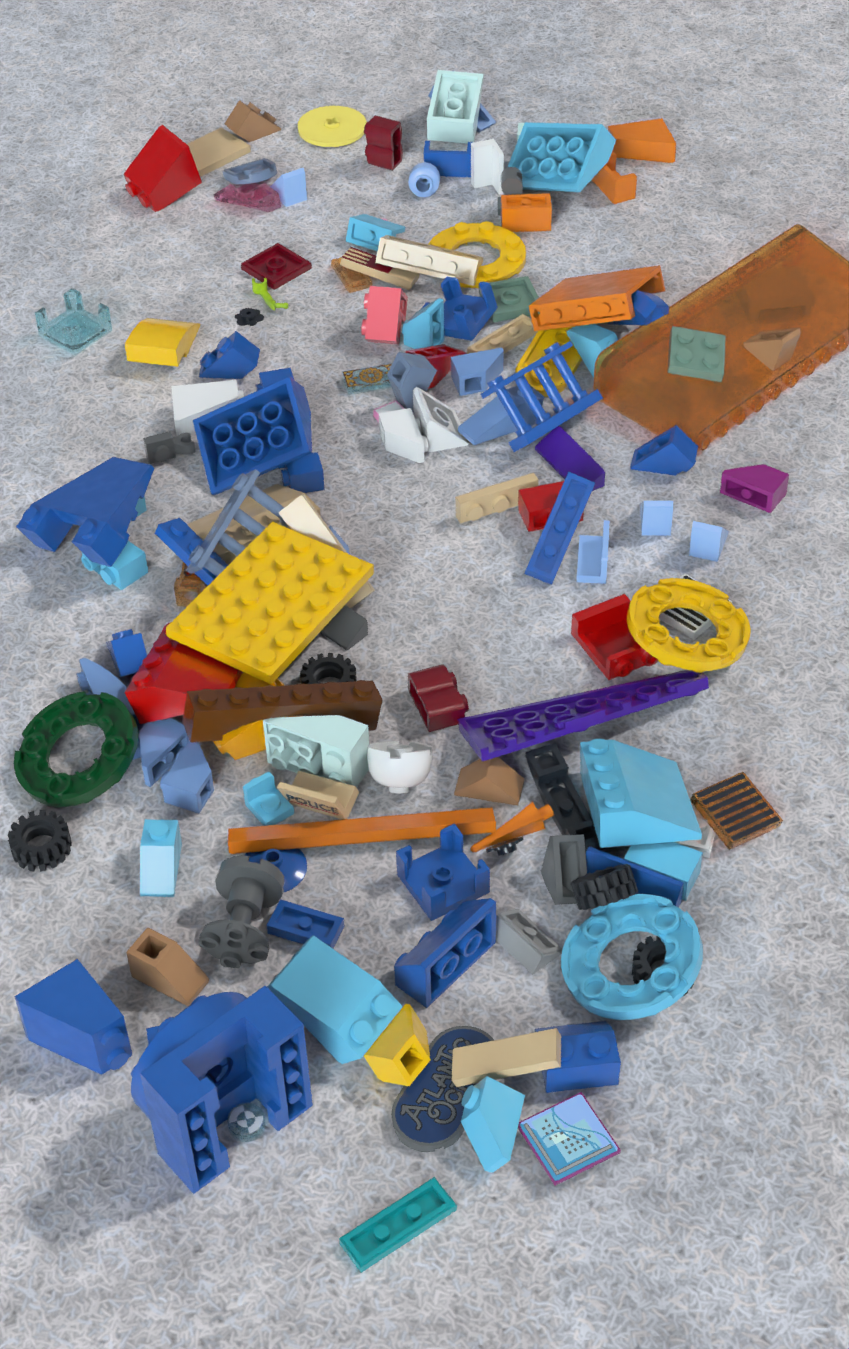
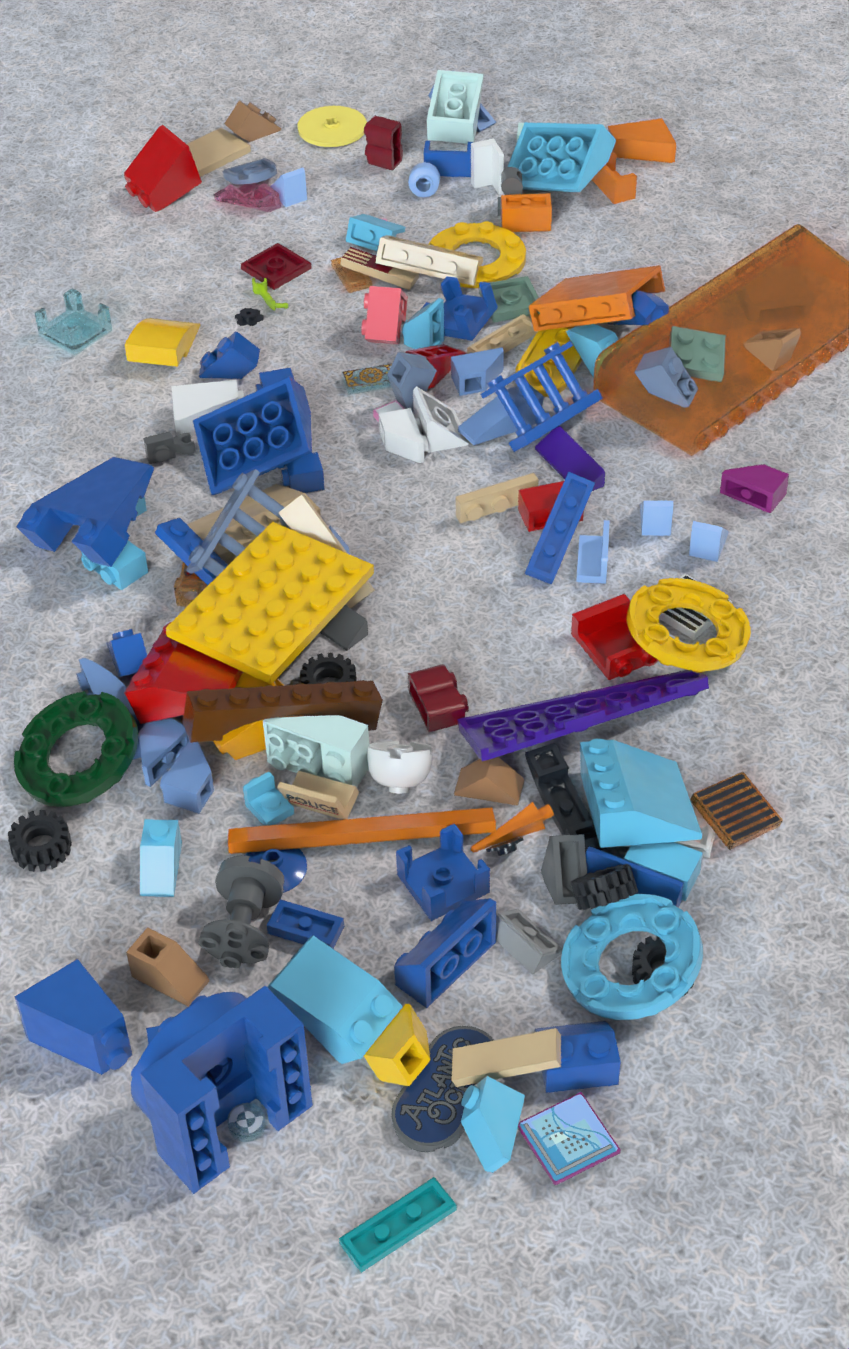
blue slope [630,425,698,476] -> none
none -> sand blue slope [635,347,698,408]

